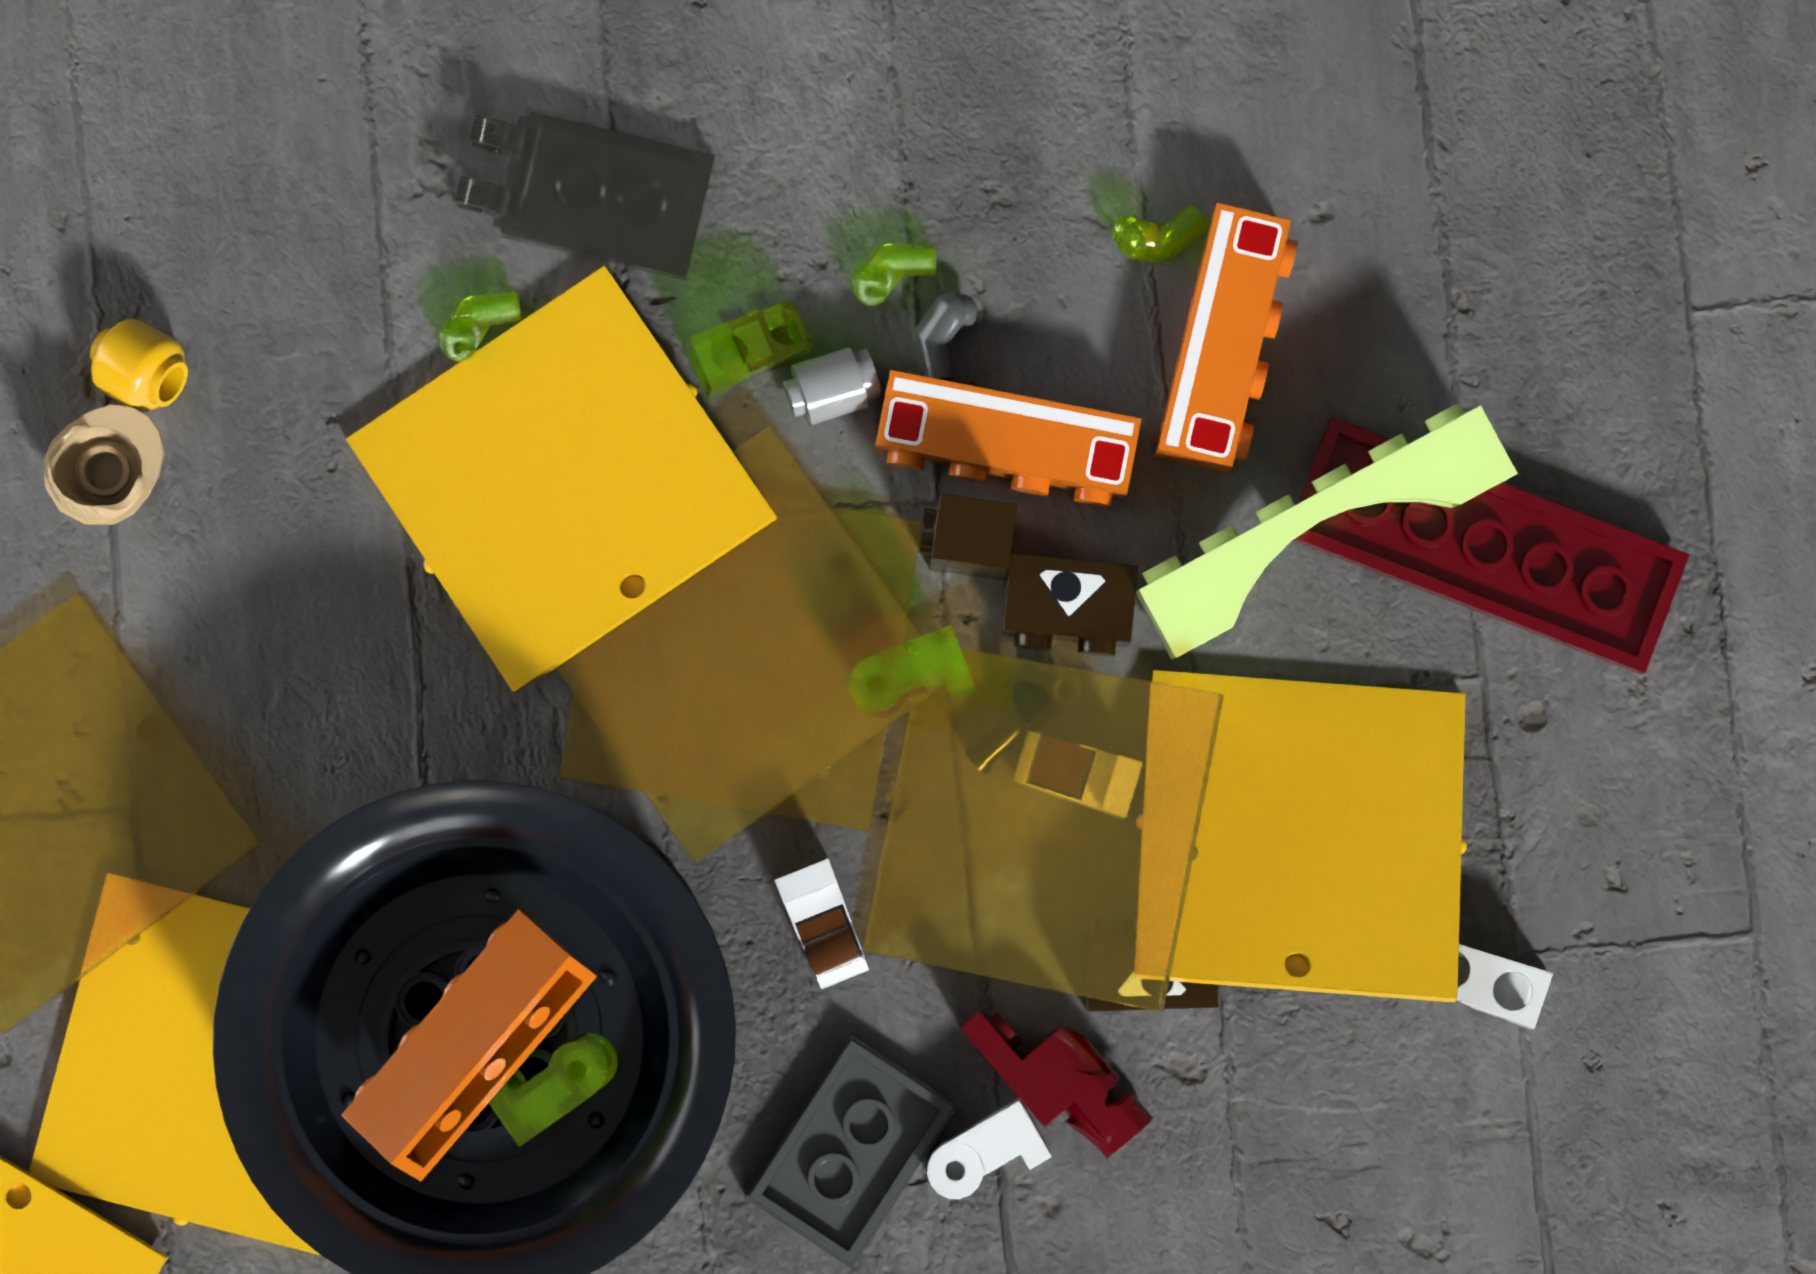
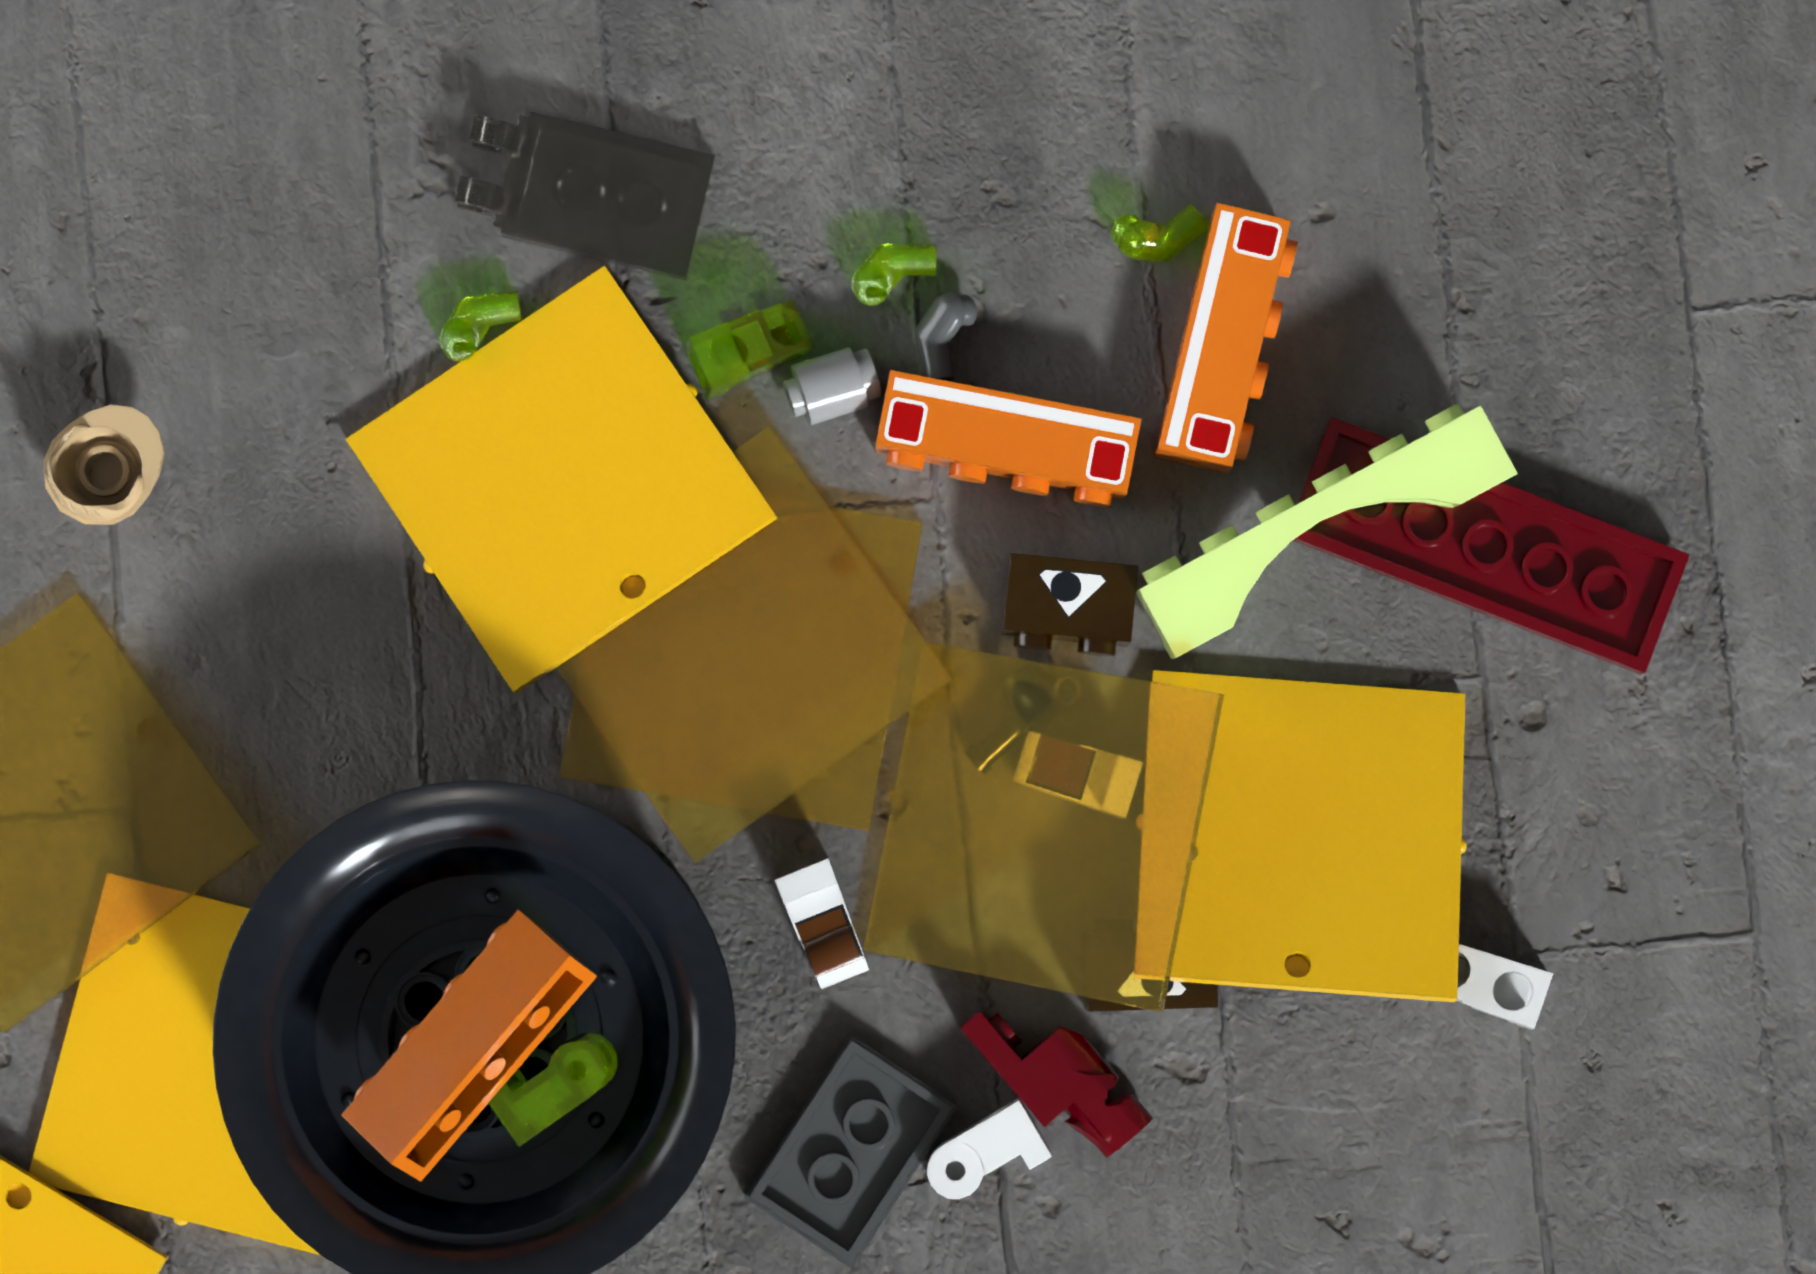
yellow head [90,318,188,413] -> none
clear neon green leg [848,625,977,717] -> none
dark brown brick [919,494,1017,581] -> none

